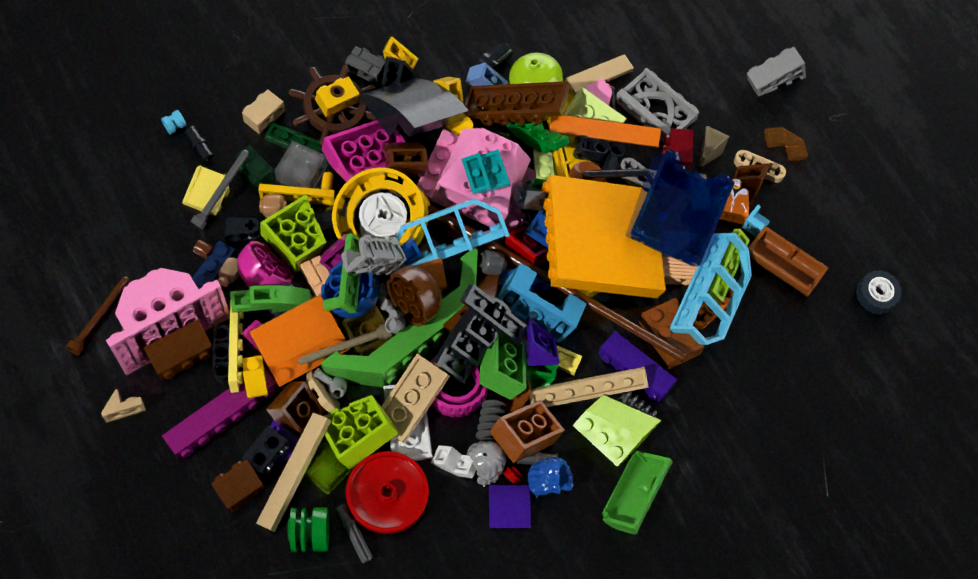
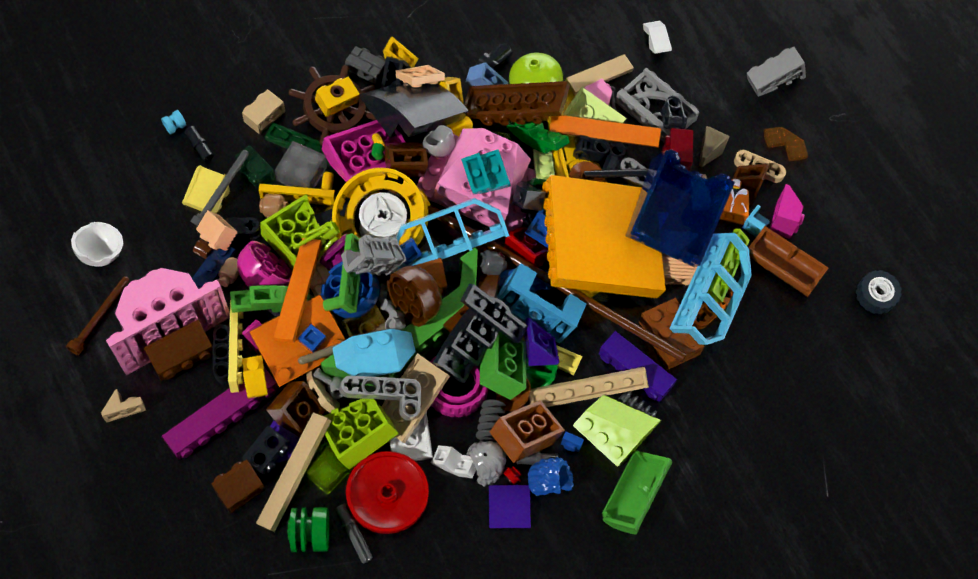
none -> white cylinder [71,222,123,267]
none -> light nougat brick [196,210,238,251]
none -> orange tile [273,238,322,343]
none -> lime plant [293,221,340,260]
none -> blue tile [298,324,327,352]
none -> medium azure wedge [332,329,415,377]
none -> light grey beam [339,376,421,421]
none -> green arm [371,133,385,160]
none -> light nougat plate [396,65,445,87]
none -> light grey hair [423,125,455,157]
none -> blue plate [561,432,584,452]
none -> white slope [643,21,672,53]
none -> black piece [660,95,687,129]
none -> dark pink slope [770,184,804,239]

